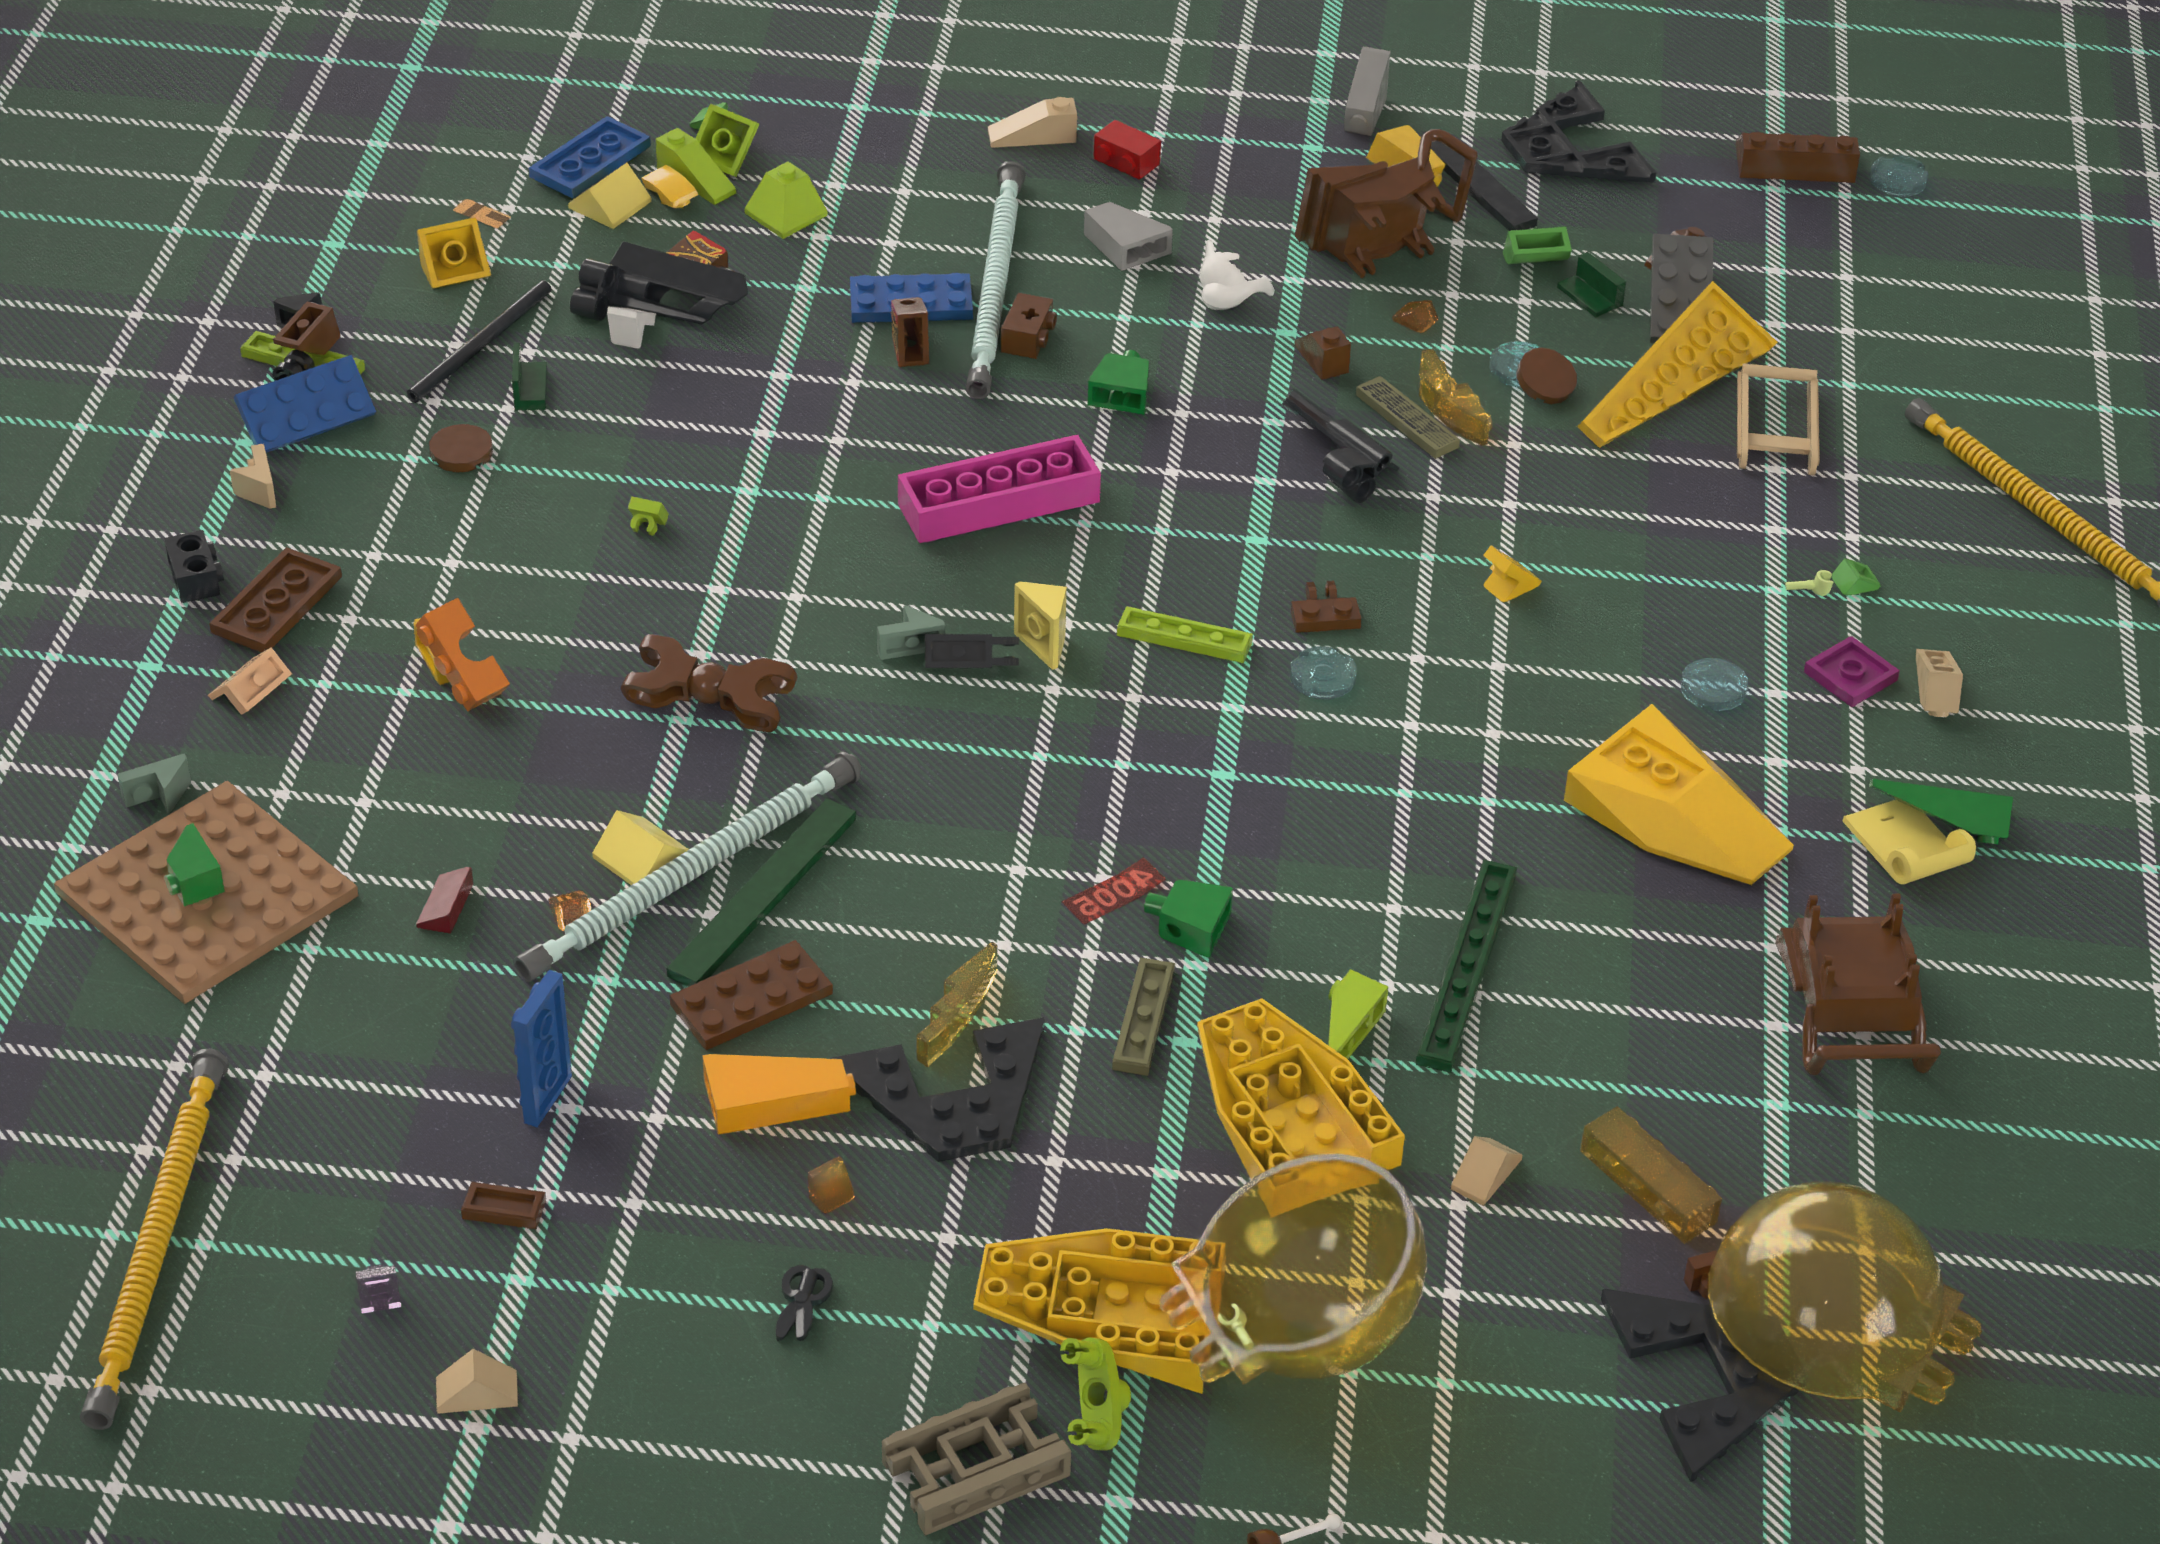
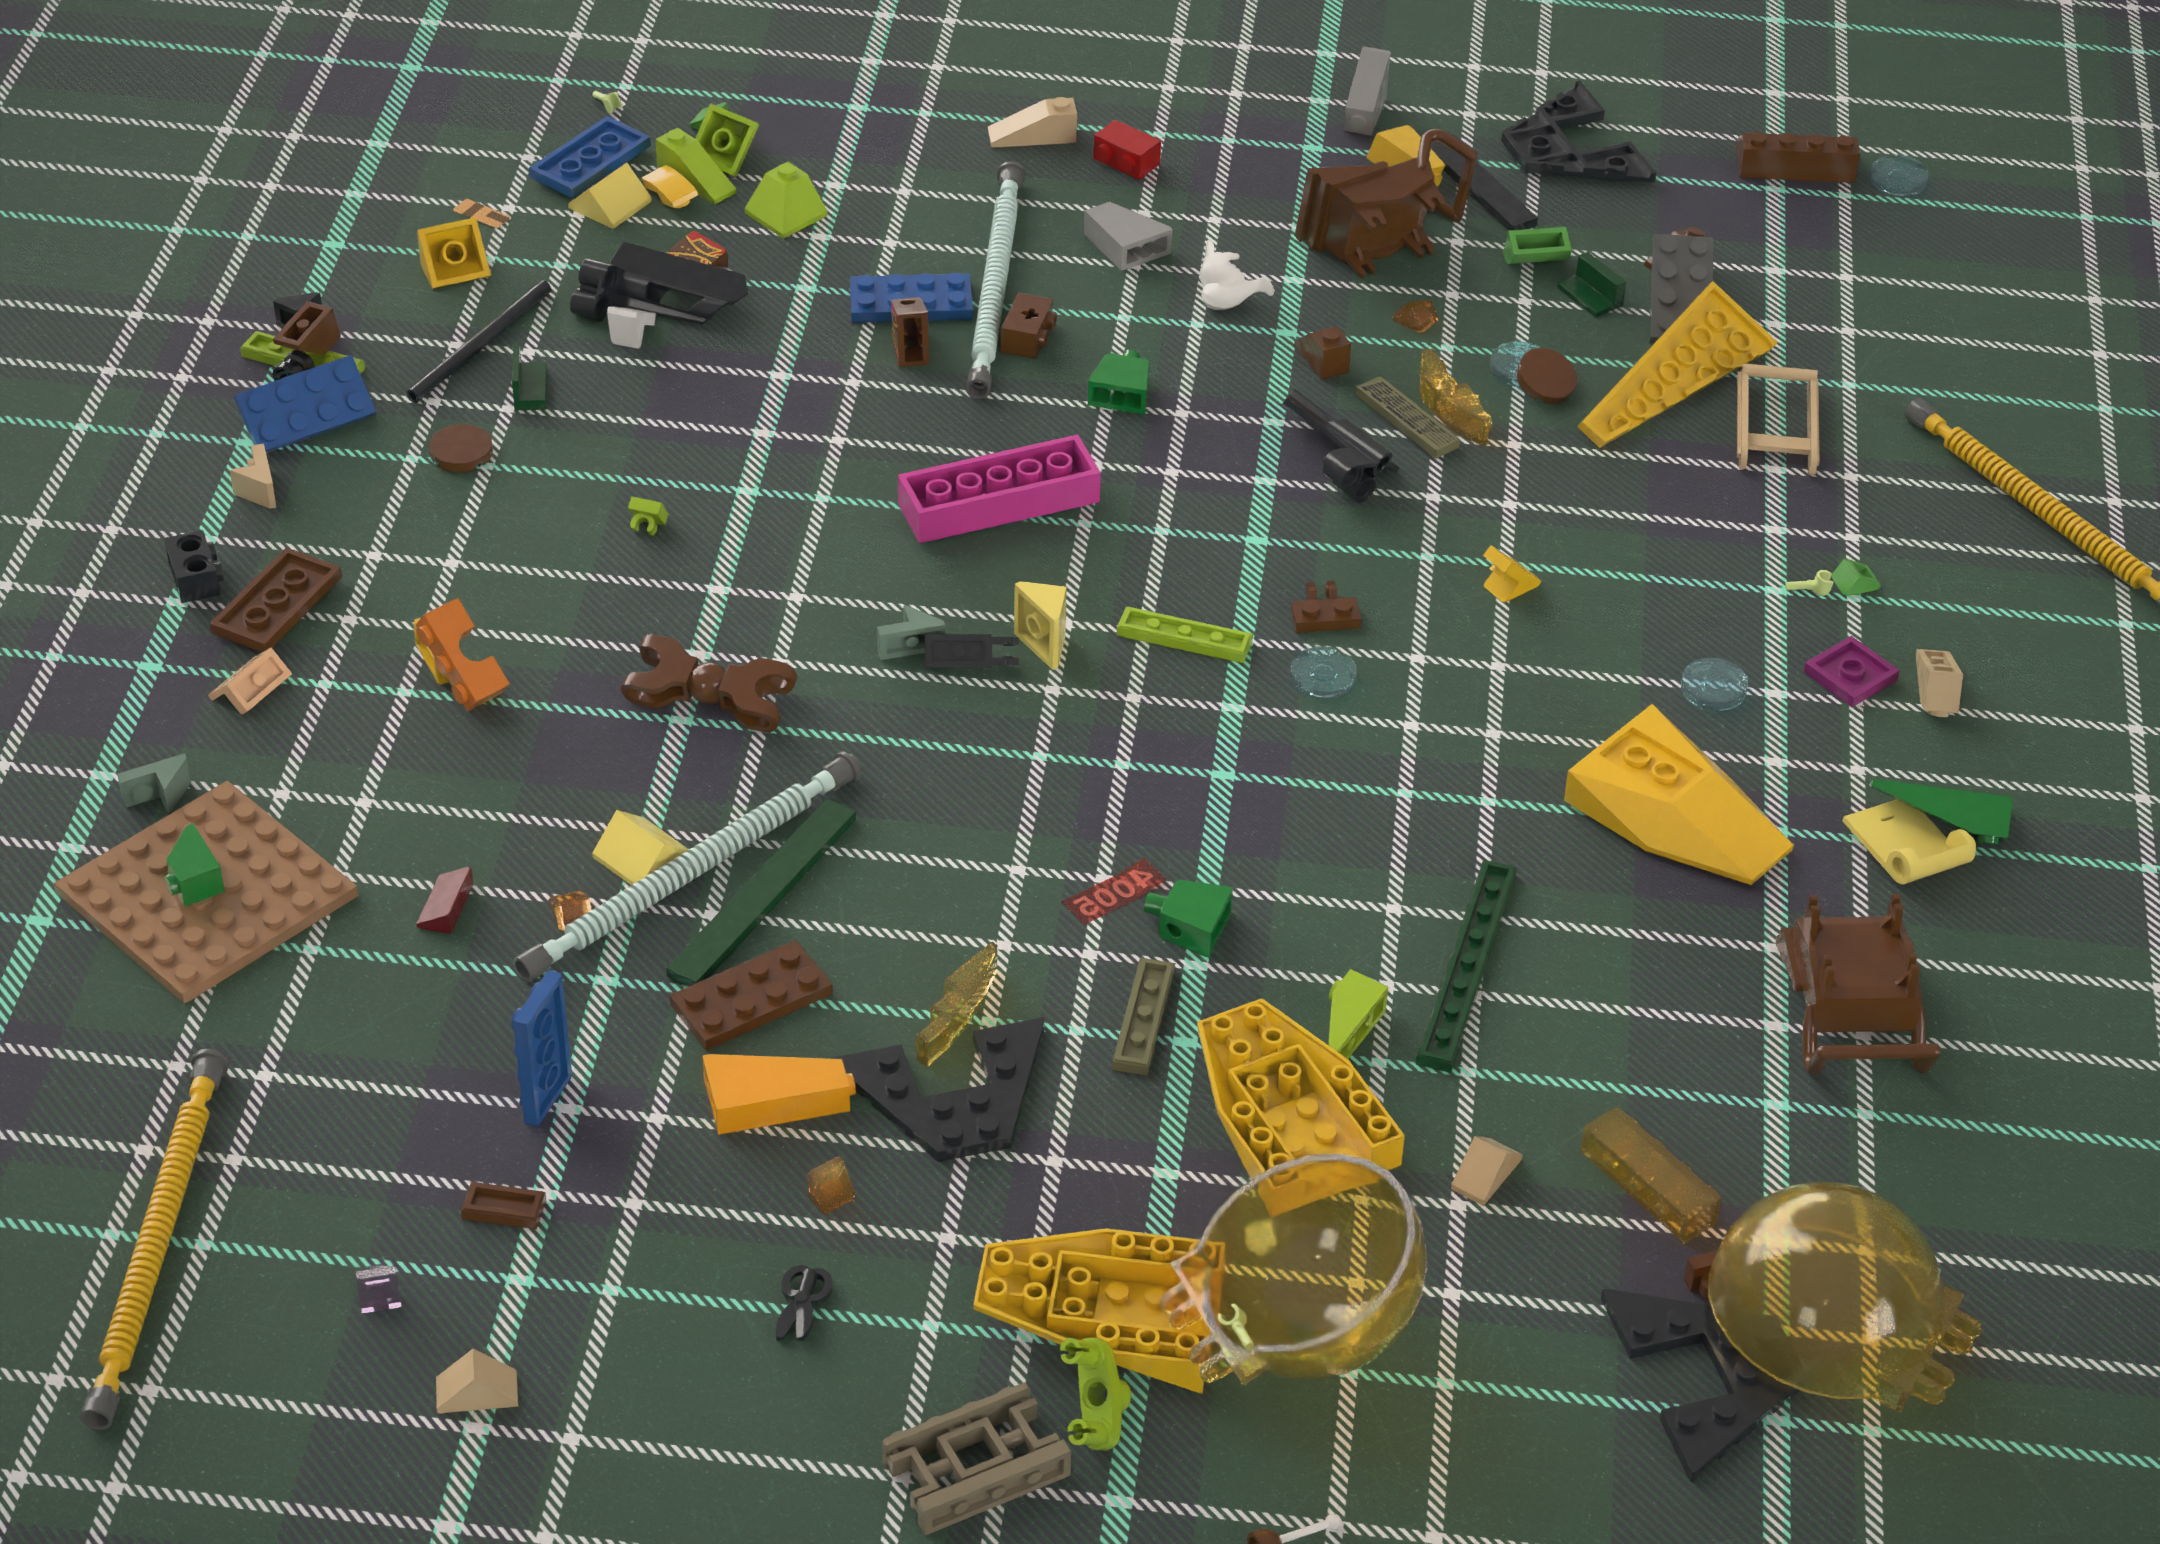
none -> yellowish green hand [592,91,623,113]

